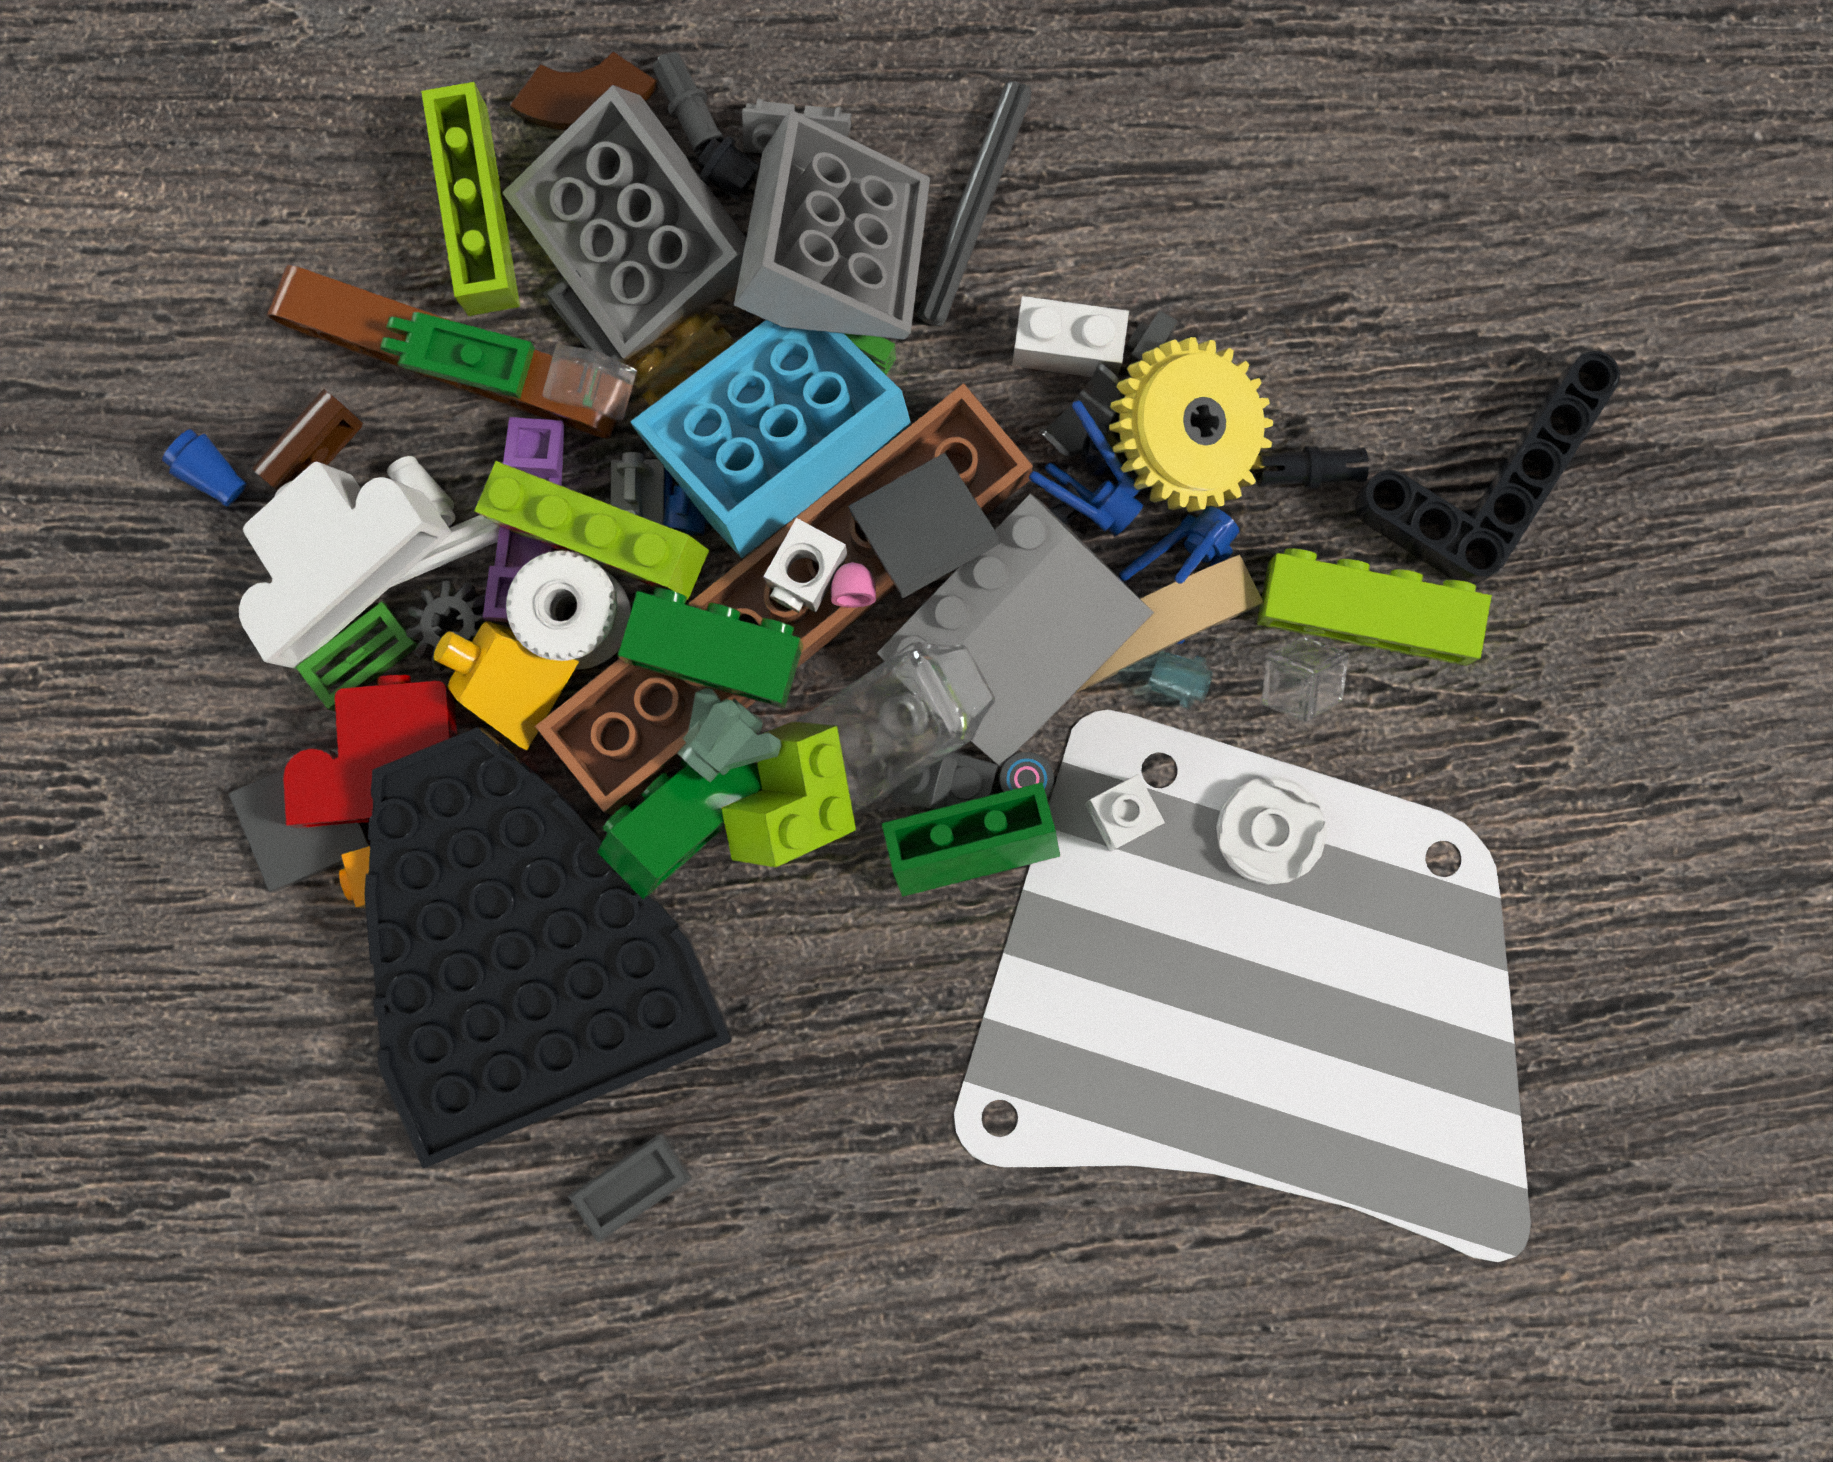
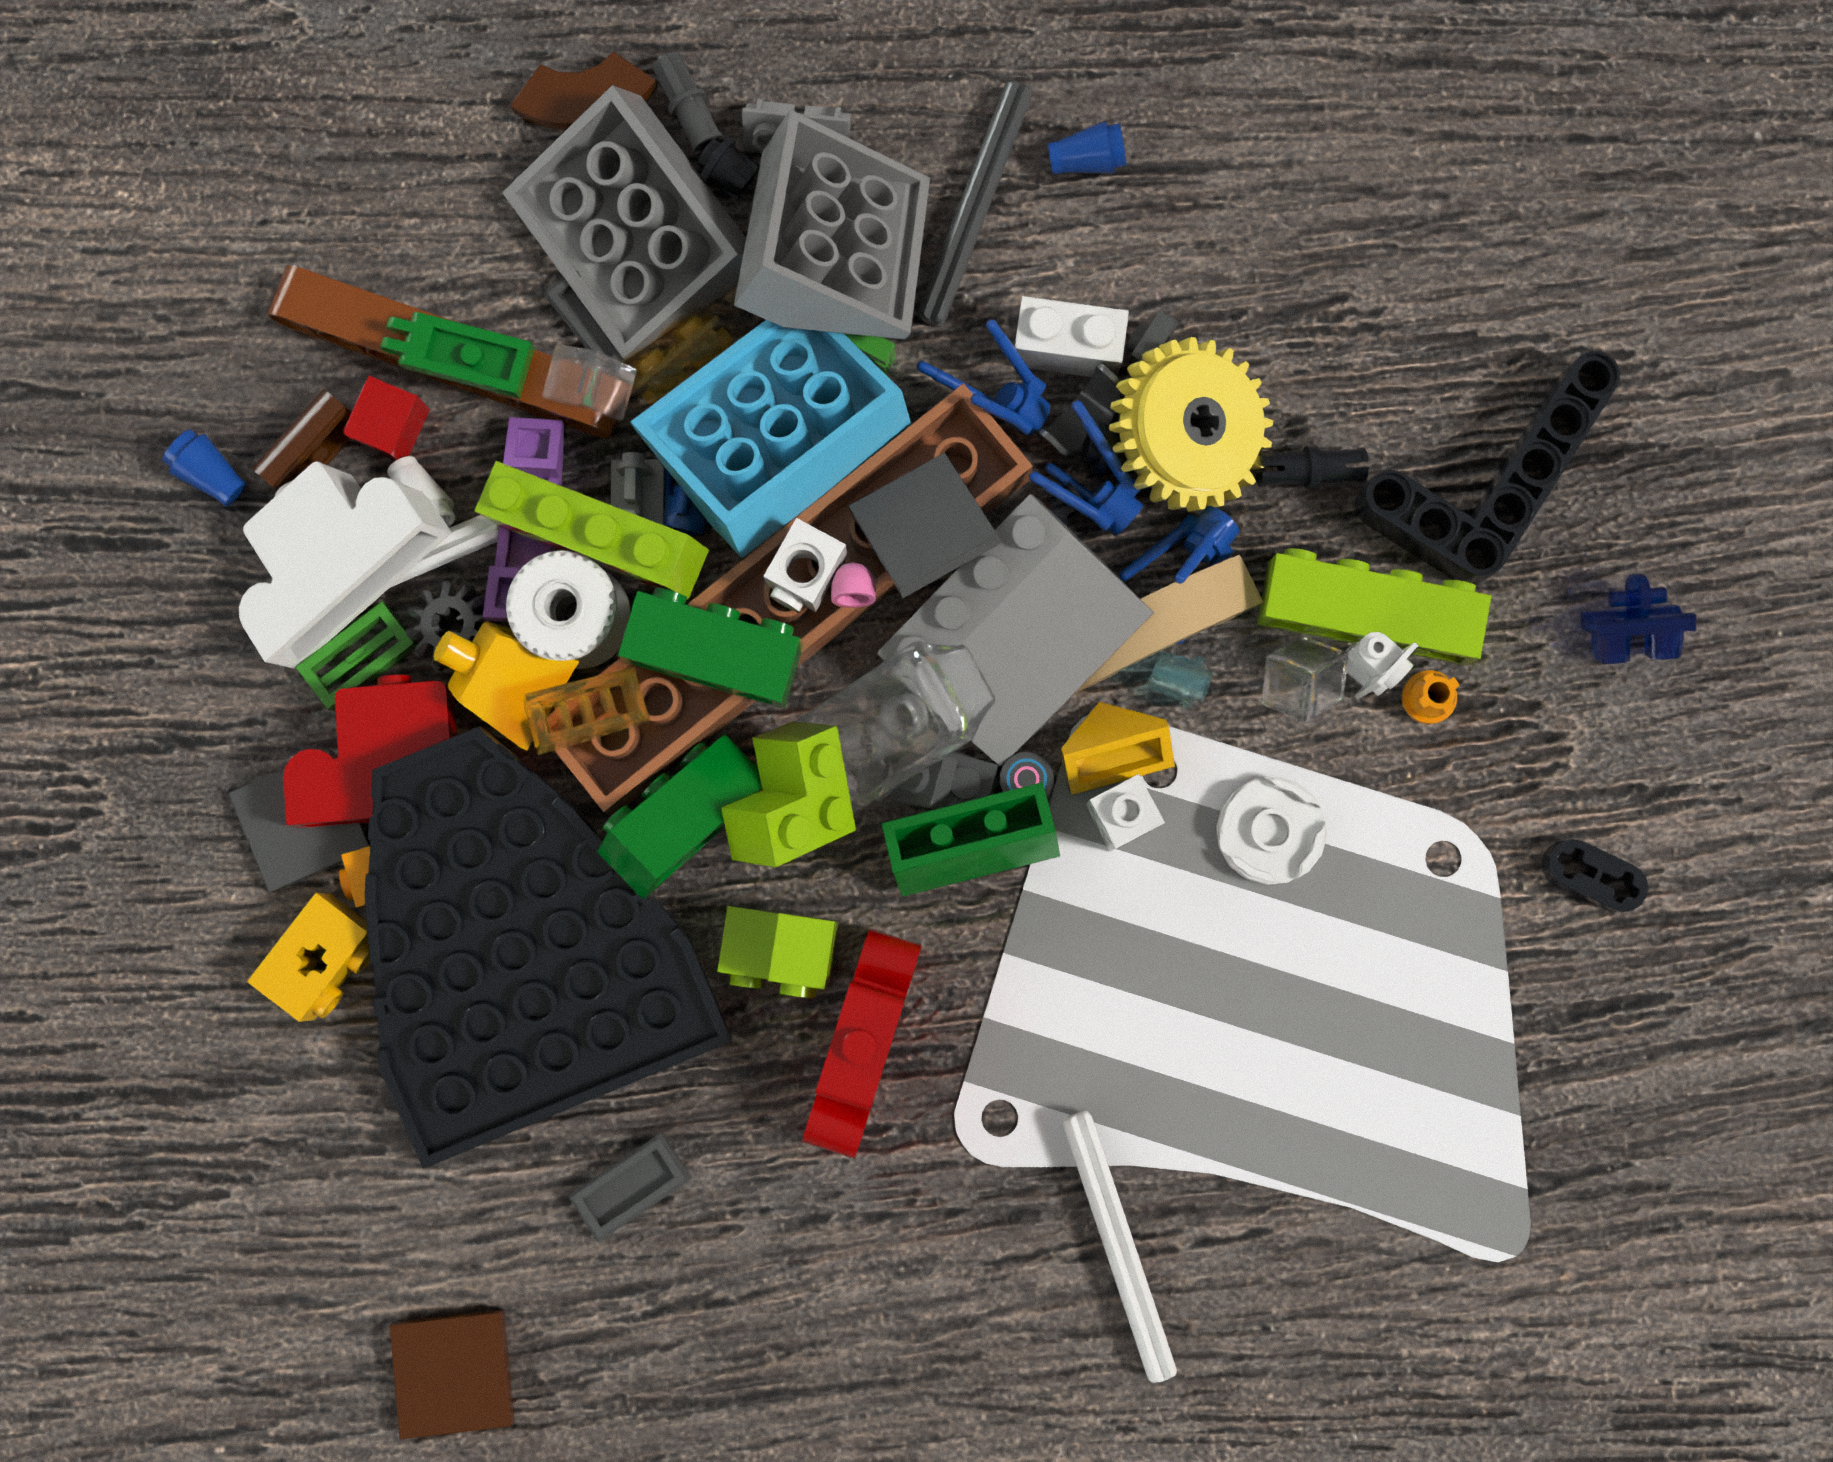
lime brick [421,82,520,316] -> none
sand green rock [677,688,781,783] -> none
none -> yellow brick [247,893,370,1022]
none -> red panel [344,375,430,462]
none -> reddish brown tile [390,1309,515,1440]
none -> clear yellow slope [523,667,649,755]
none -> lime brick [717,906,839,999]
none -> red brick [802,928,922,1159]
none -> blue plant [917,319,1050,436]
none -> blue cone [1048,120,1127,175]
none -> yellow slope [1061,702,1175,795]
none -> white axle [1063,1111,1177,1383]
none -> white hinge [1342,632,1418,700]
none -> light orange hose [1402,670,1459,724]
none -> black beam [1541,839,1648,912]
none -> clear blue hips [1580,574,1696,664]

